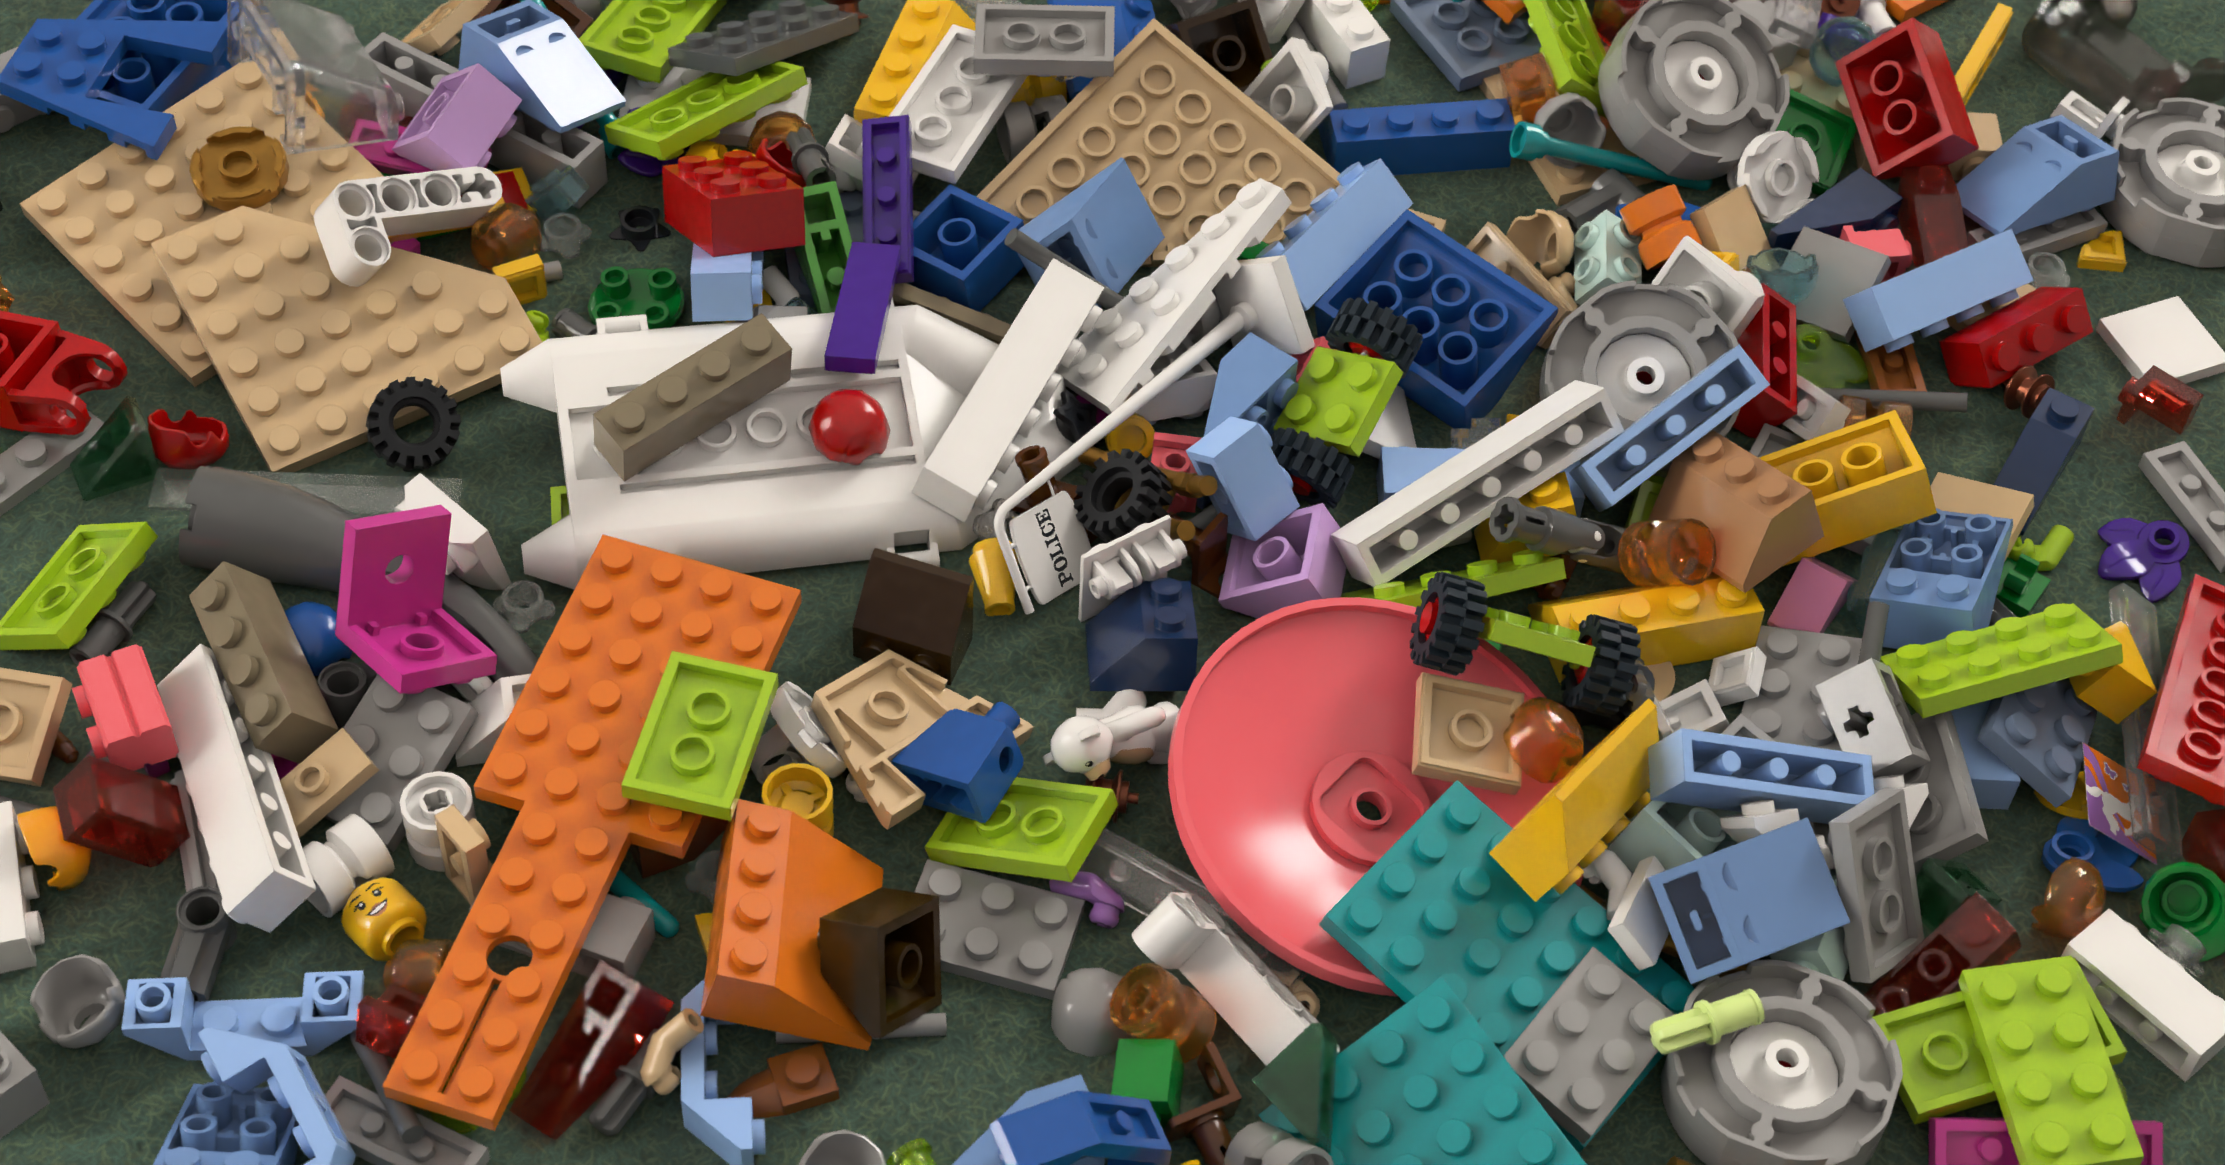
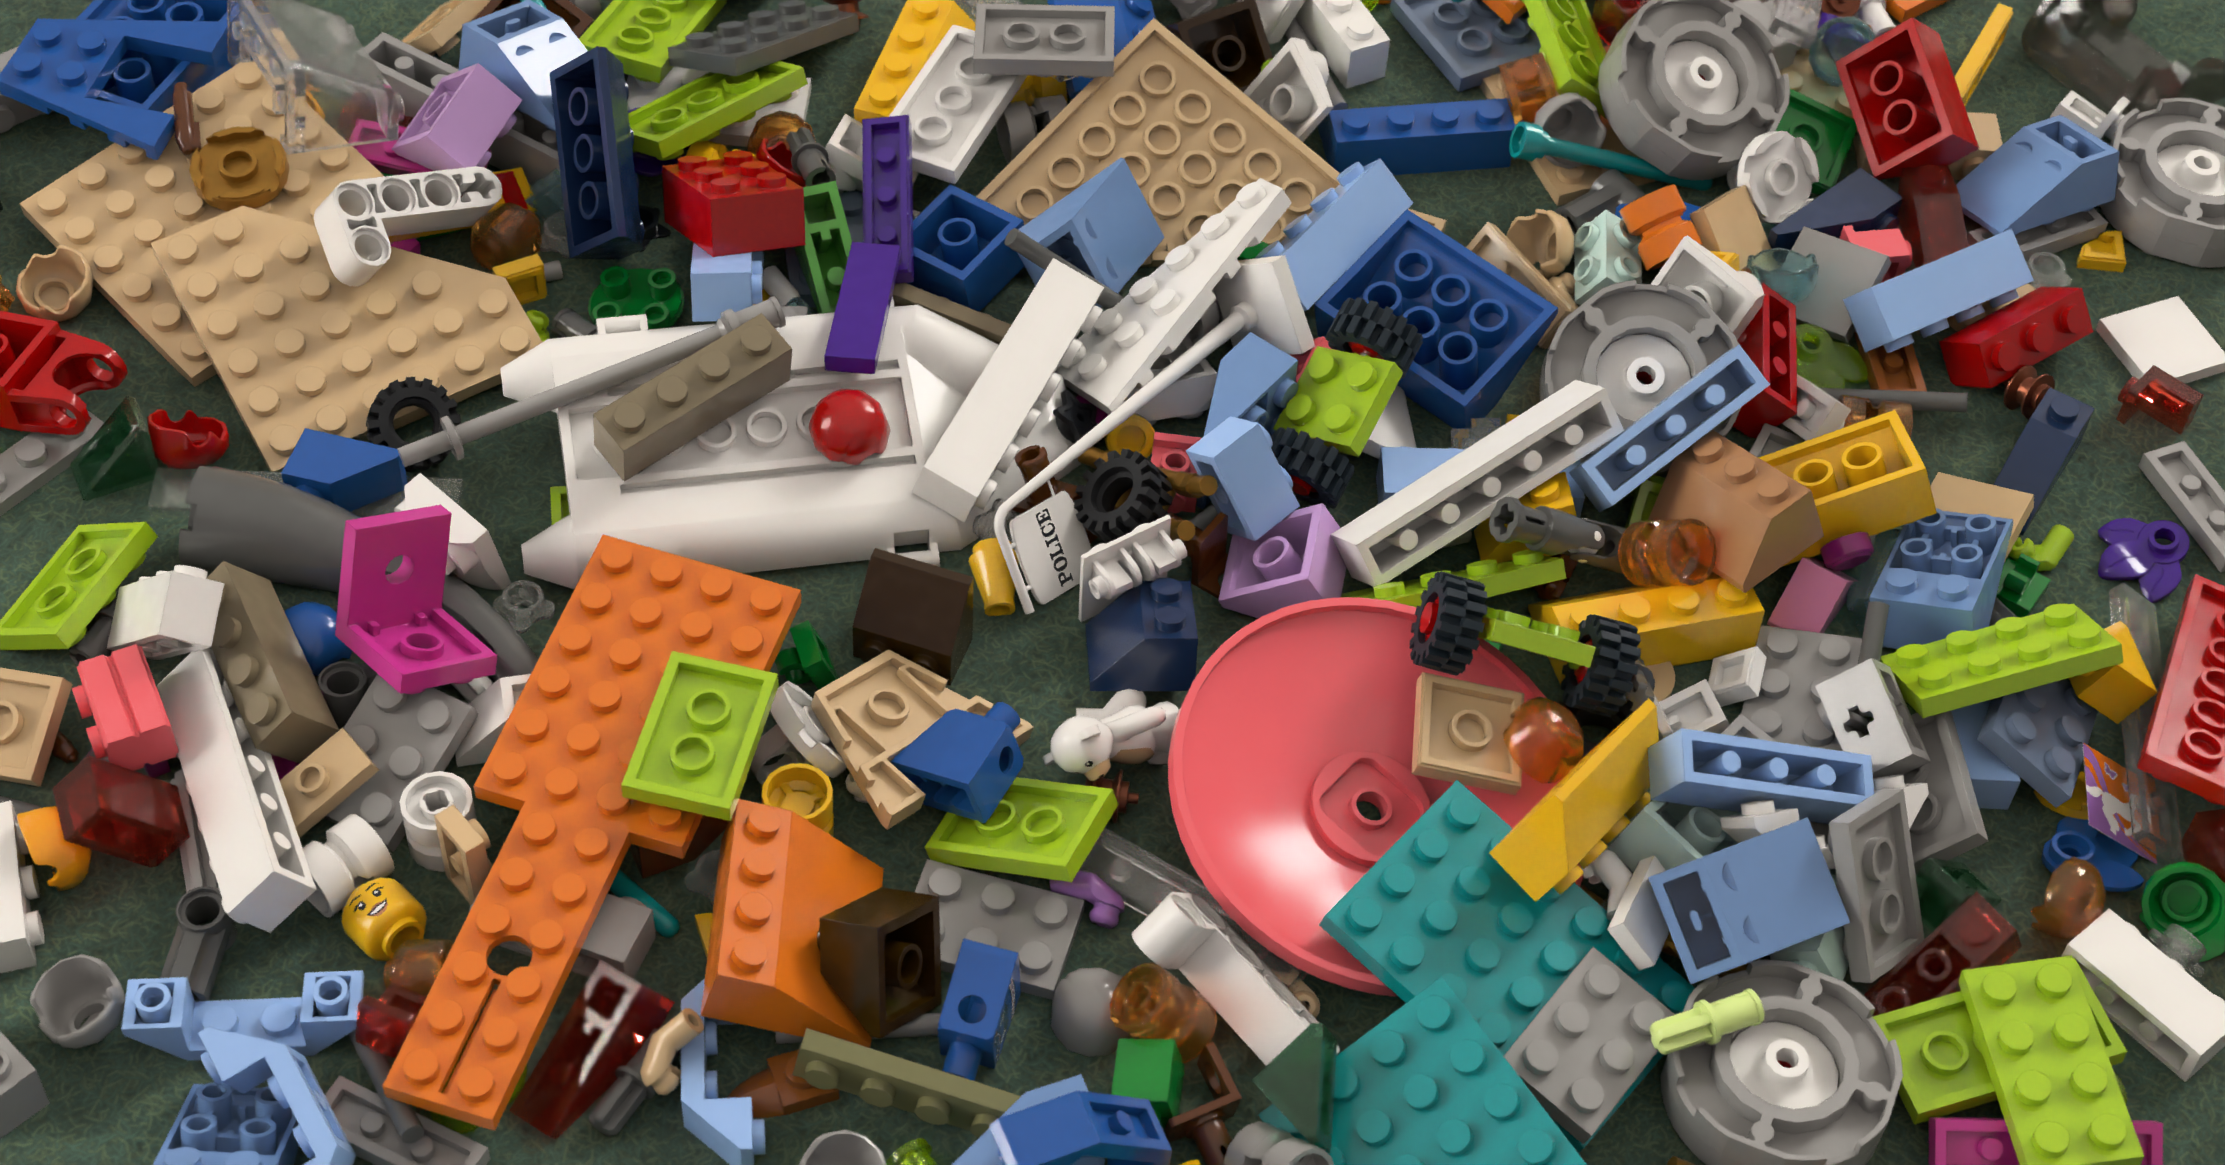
none -> tan hair [16,245,94,322]
none -> white brick [106,565,224,660]
none -> reddish brown piece [173,82,201,156]
none -> blue slope [281,428,408,512]
none -> light grey bar [397,296,786,467]
none -> dark blue slope [549,46,644,260]
none -> green tile [775,620,838,690]
none -> olive plate [792,1028,1021,1138]
none -> blue torso [938,938,1021,1081]
none -> magenta piece [1820,532,1874,571]

